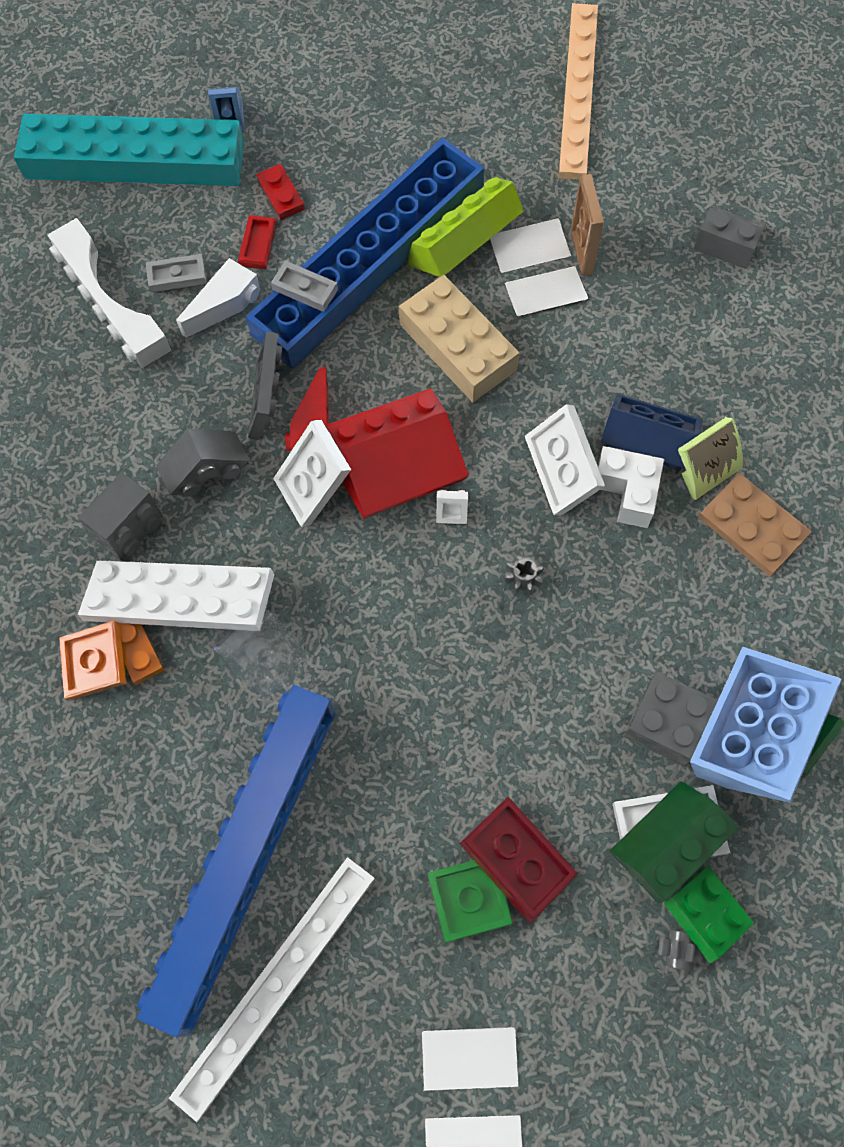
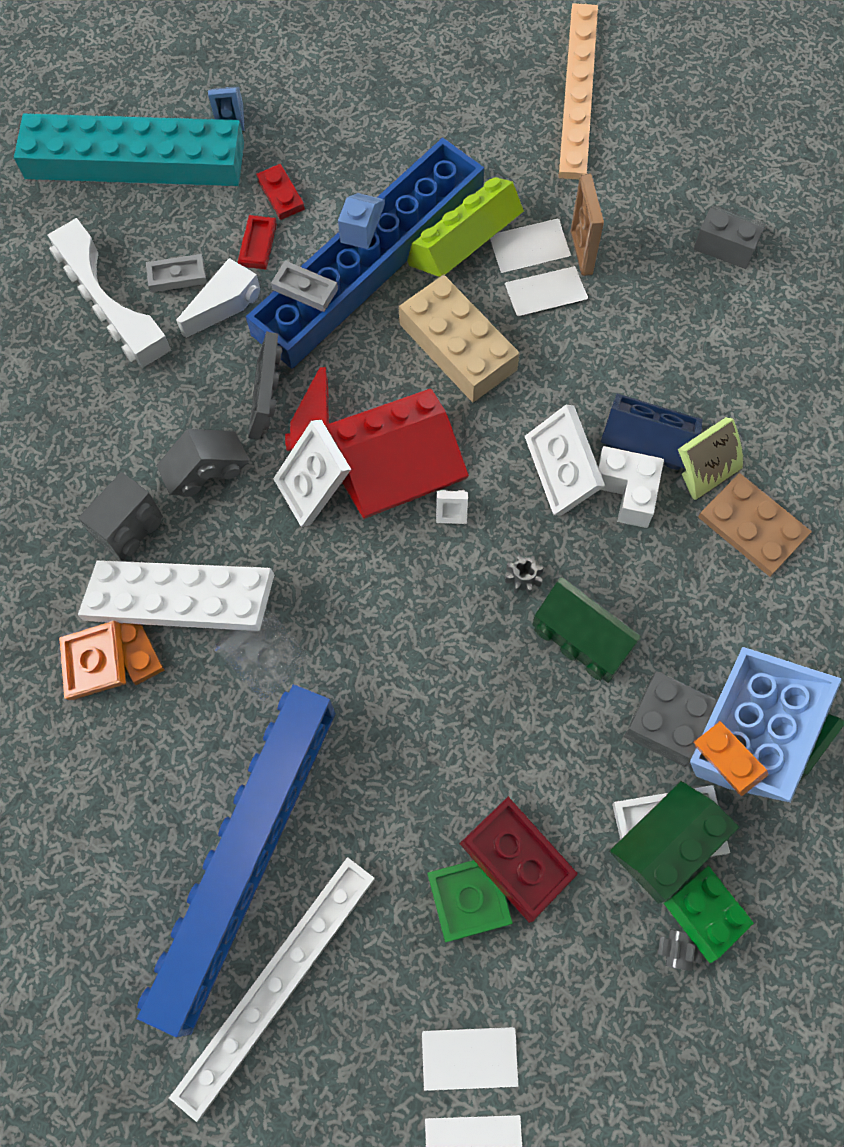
none -> medium blue slope [338,193,385,249]
none -> dark green slope [532,577,641,683]
none -> orange plate [694,721,769,797]

